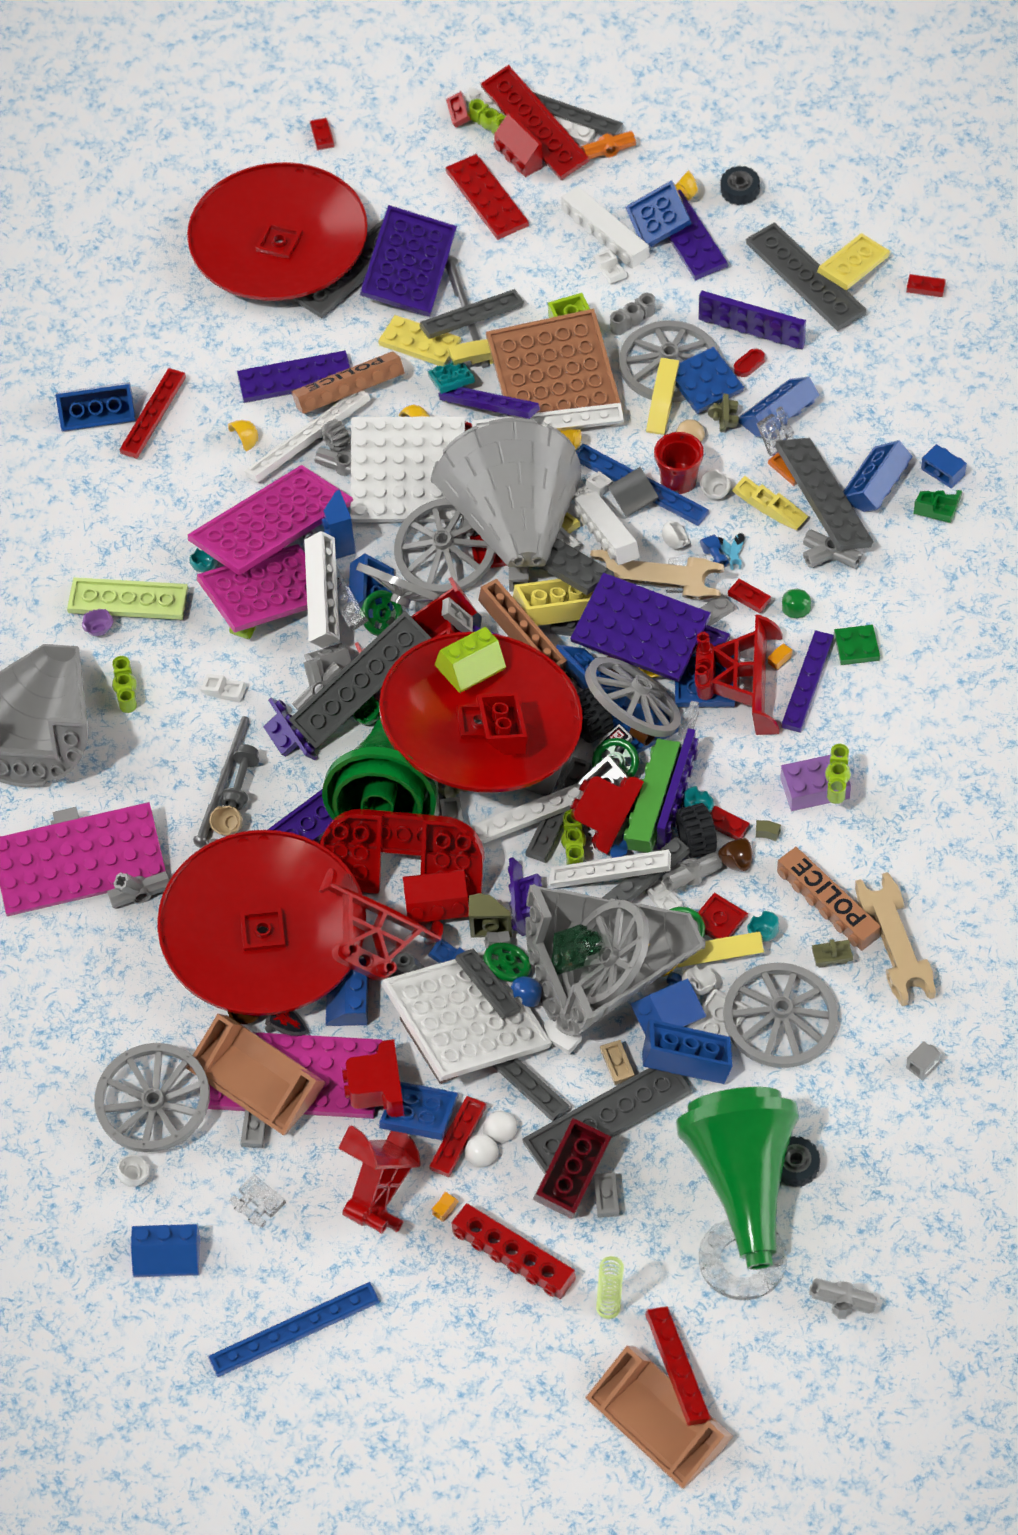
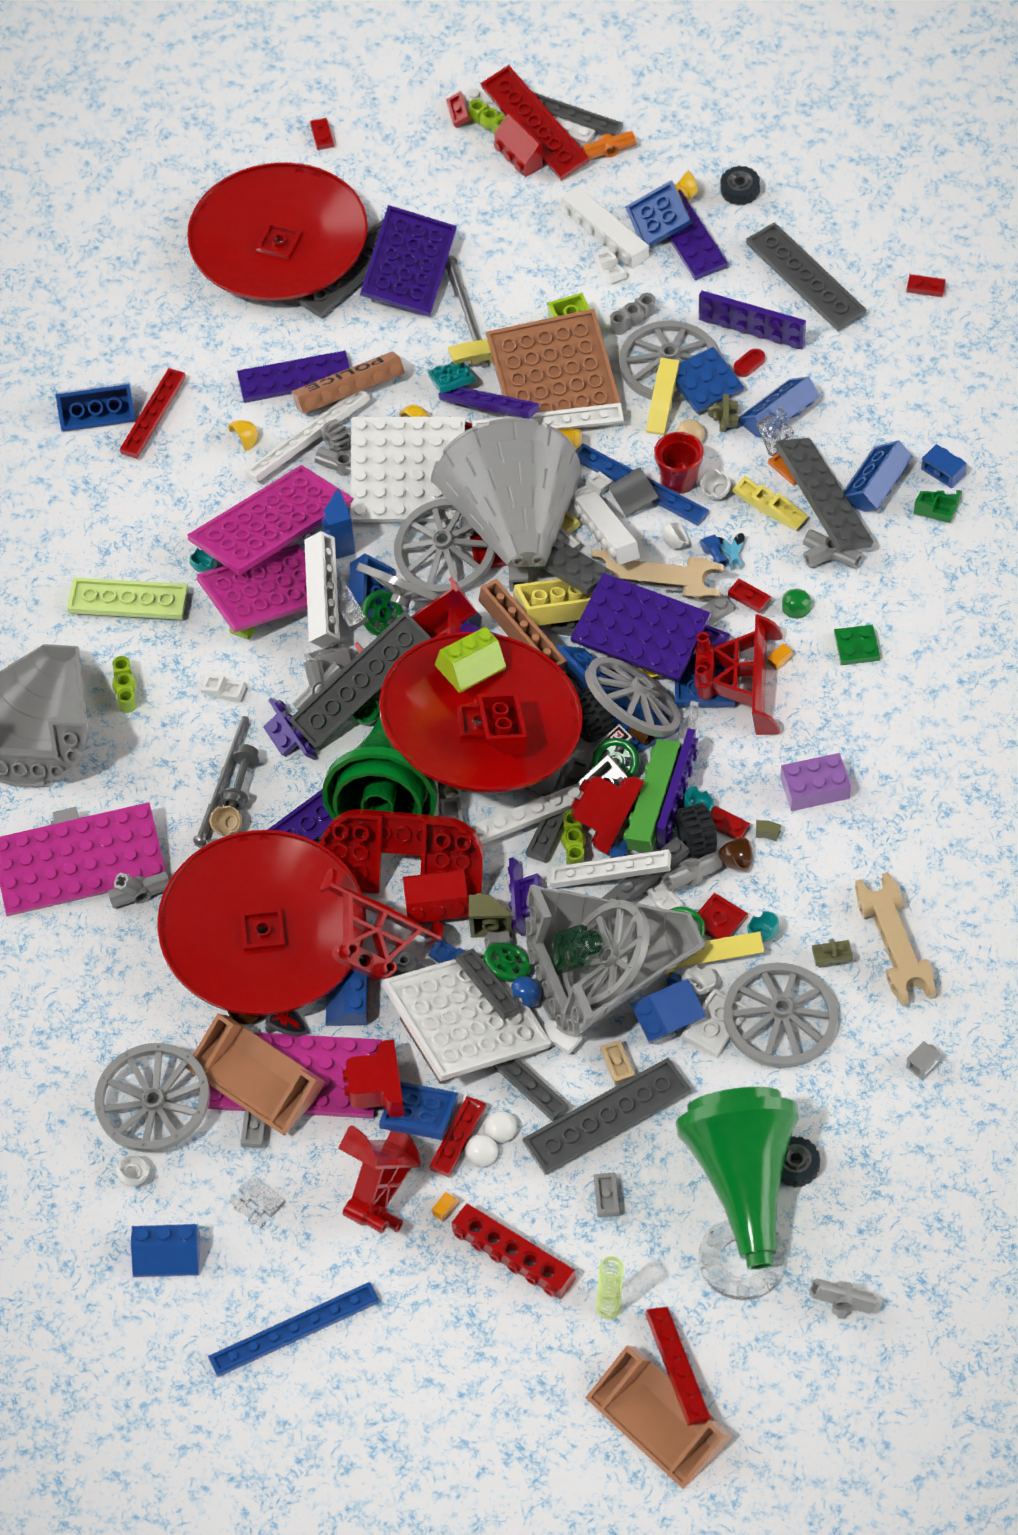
medium lavender hair [82,609,113,636] -> none
light yellow plate [378,315,461,366] -> none
dark grey plate [420,289,524,339] -> none
light grey plate [442,597,473,632] -> none
red plate [446,153,529,240] -> none
dark red brick [532,1118,612,1219] -> none
blue slope [642,1019,733,1084] -> none
nougat brick [777,847,881,951] -> none
dark purple plate [781,630,834,733] -> none
light yellow plate [817,233,890,291] -> none
lime piece [825,743,851,804] -> none

